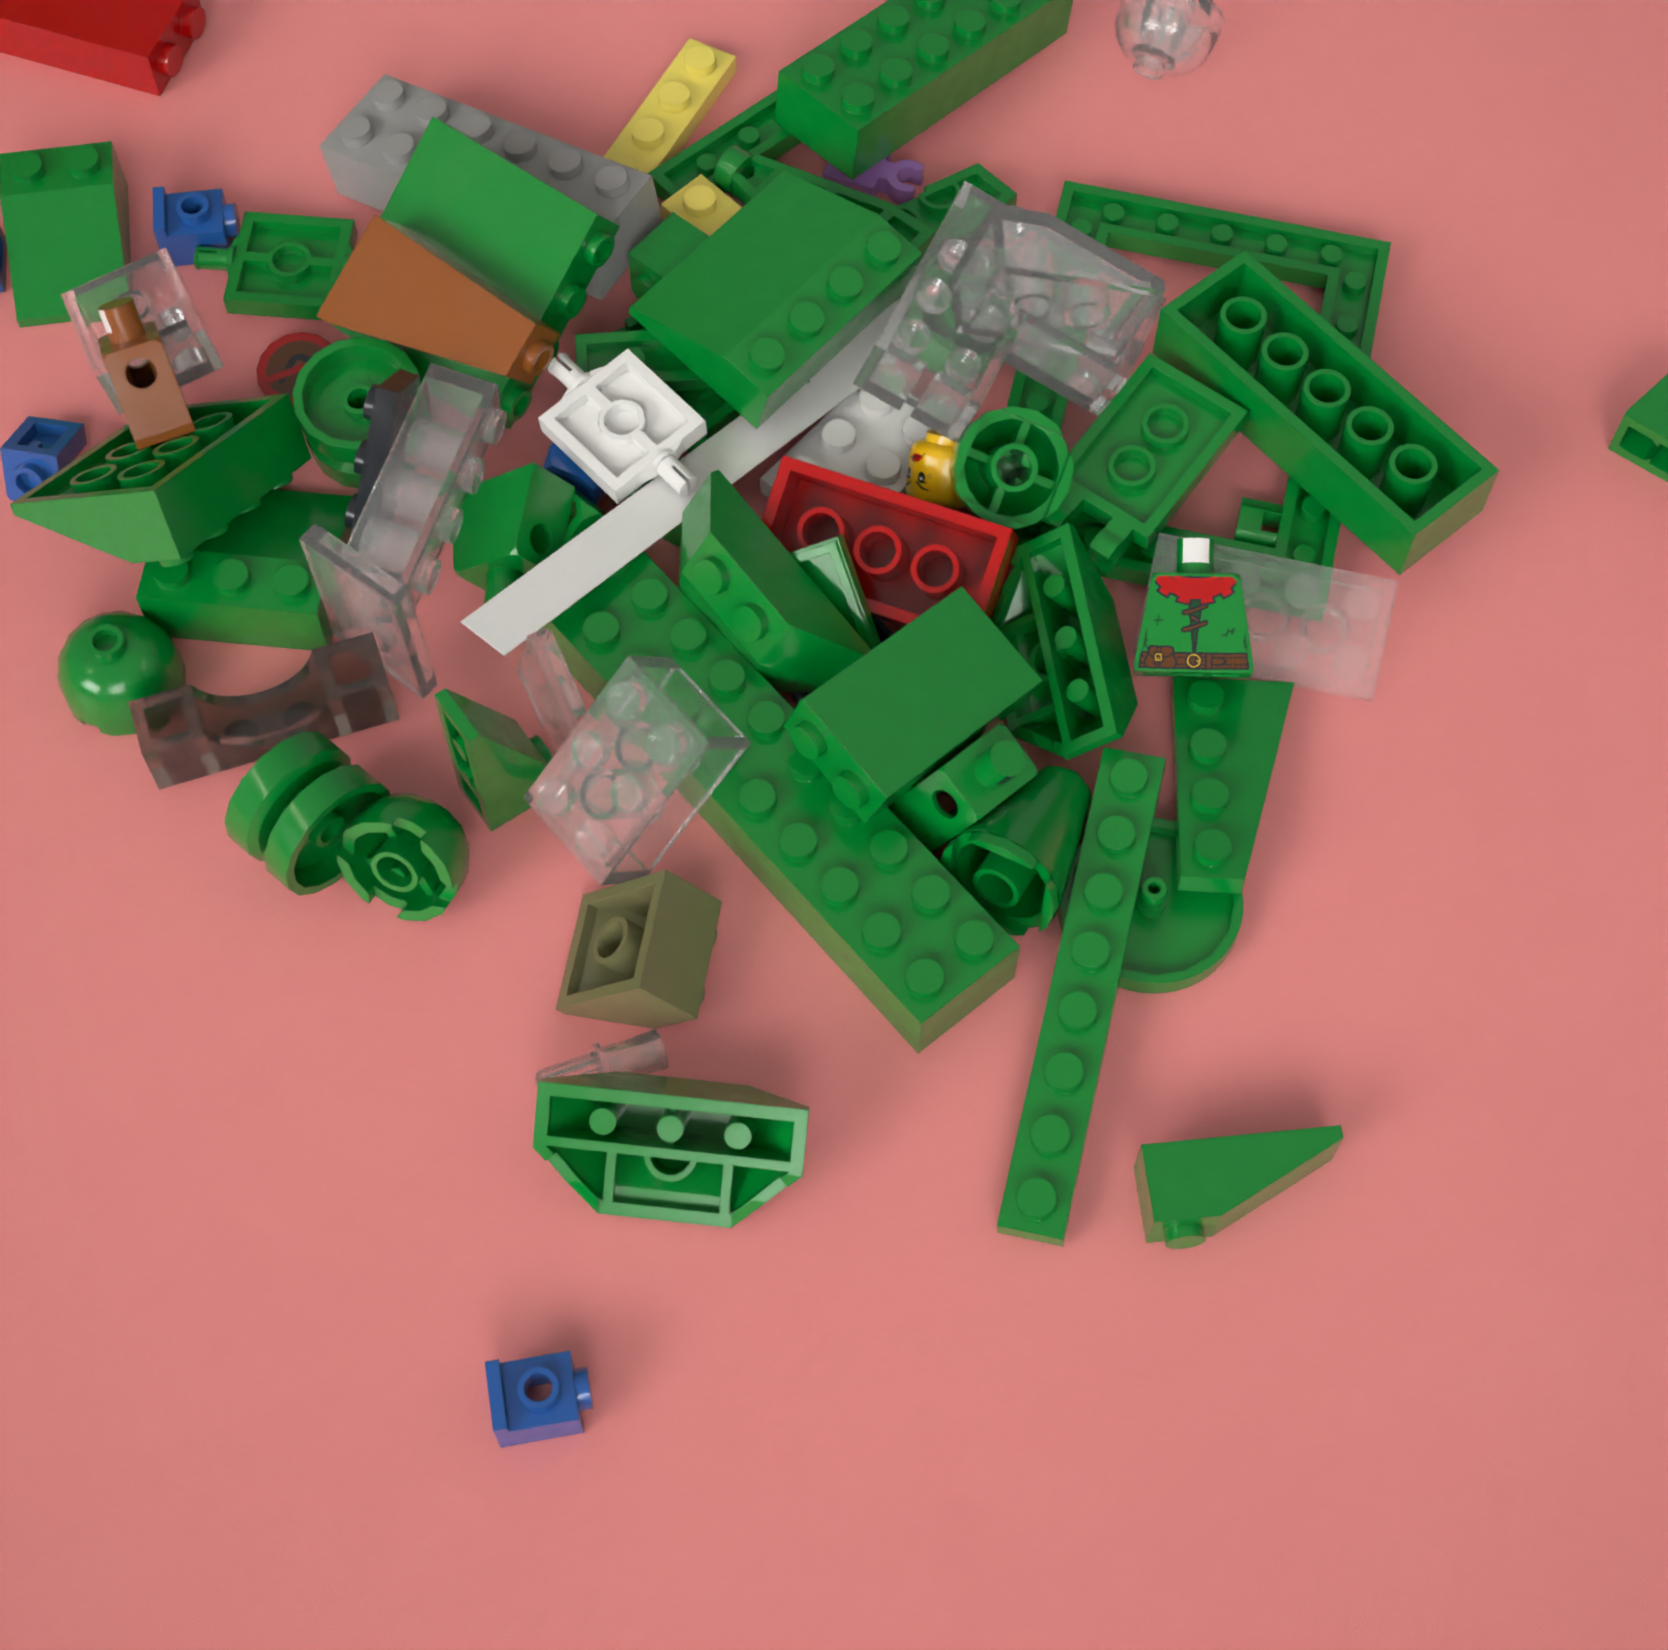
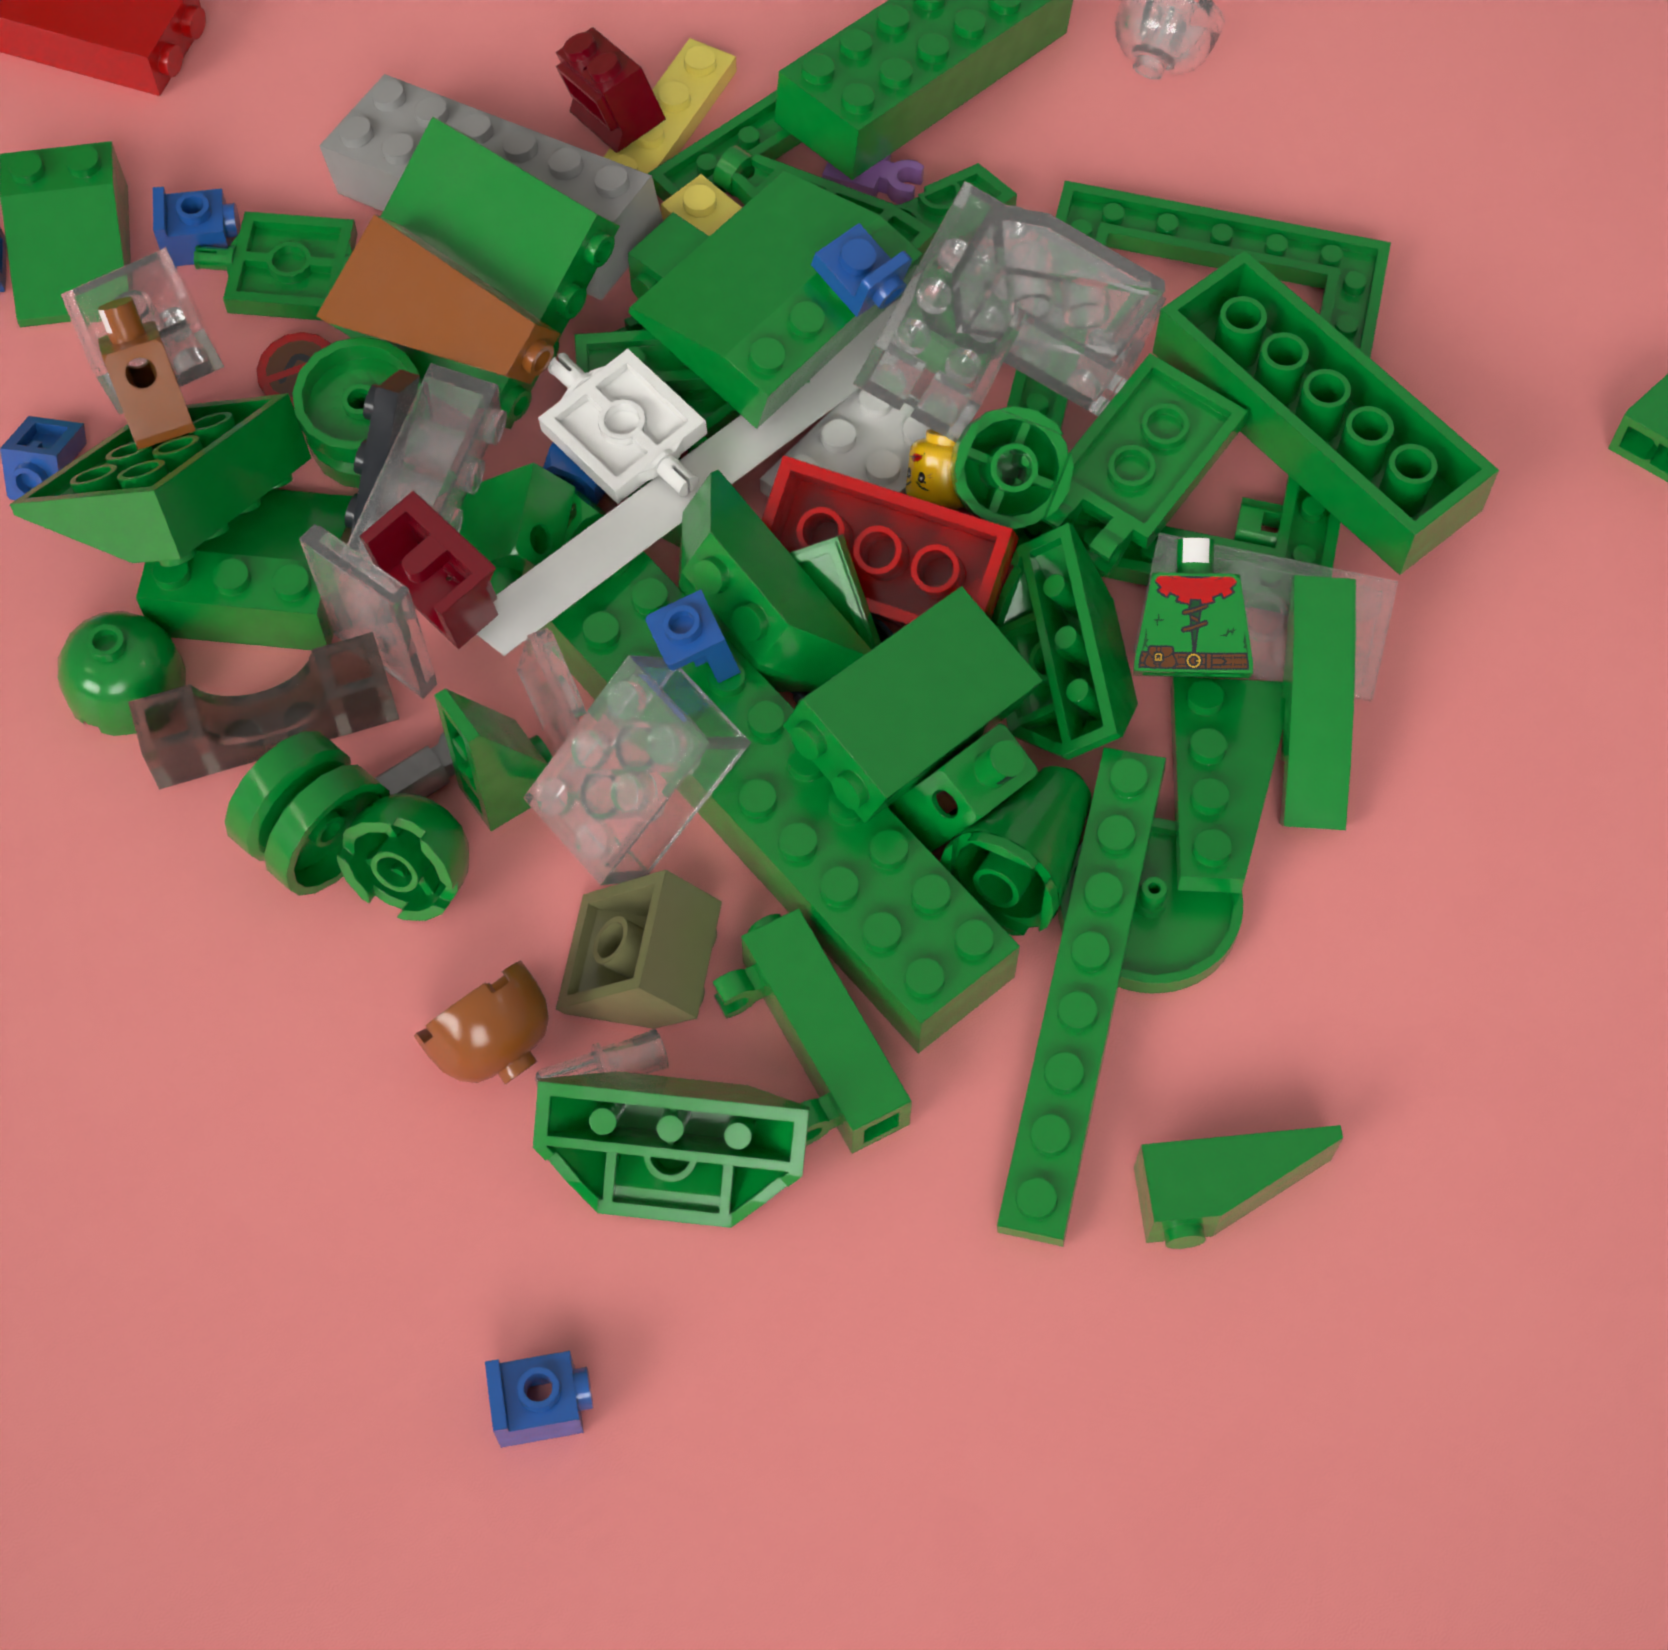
none -> dark red window [359,490,499,650]
none -> flat silver bar [375,732,455,798]
none -> dark orange cylinder [414,960,549,1084]
none -> dark red window [555,27,666,153]
none -> blue bracket [645,589,741,683]
none -> green brick [713,908,912,1154]
none -> blue bracket [811,223,913,317]
none -> green slope [1279,575,1356,830]

